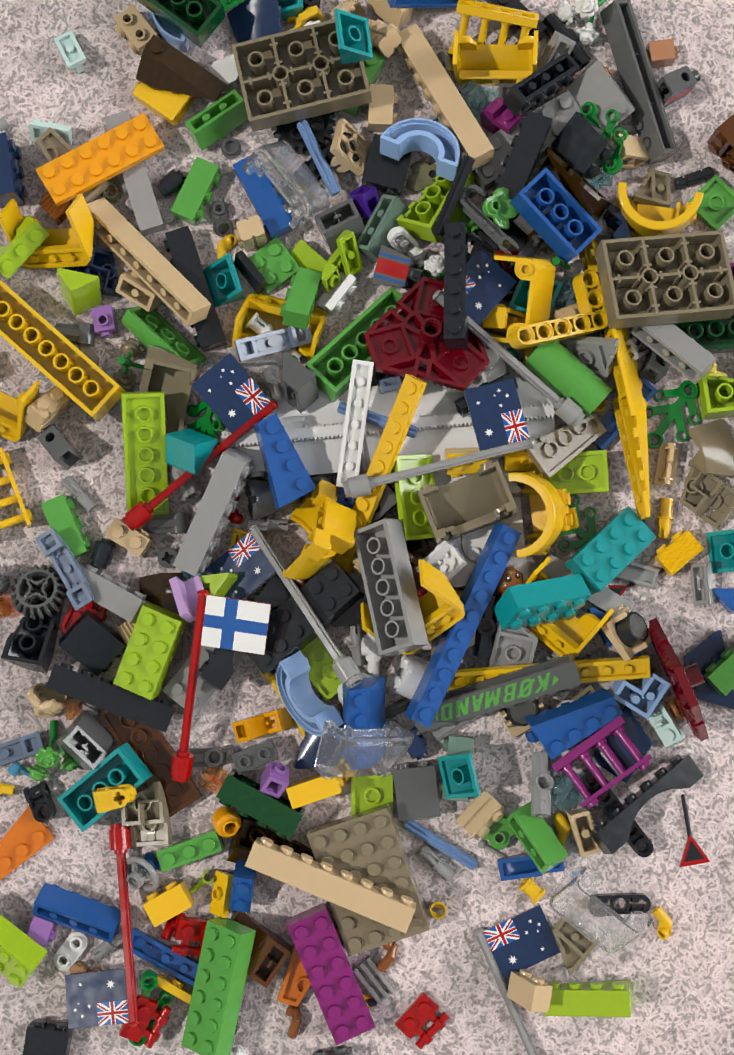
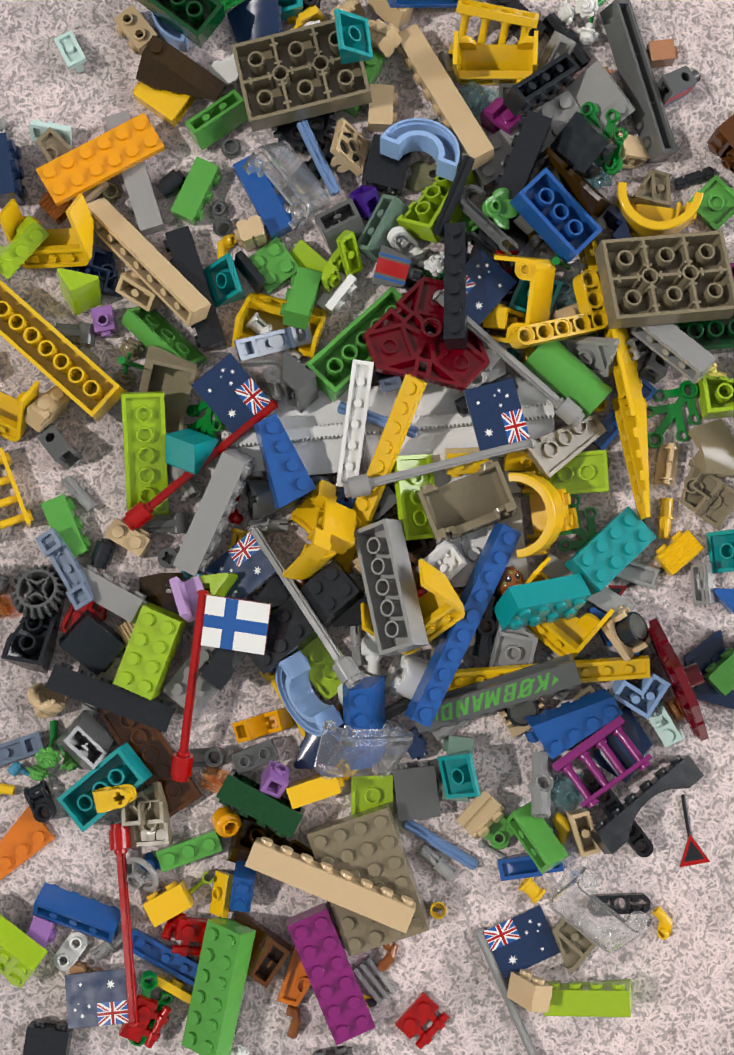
clear orange slope [65,698,83,720] -> none

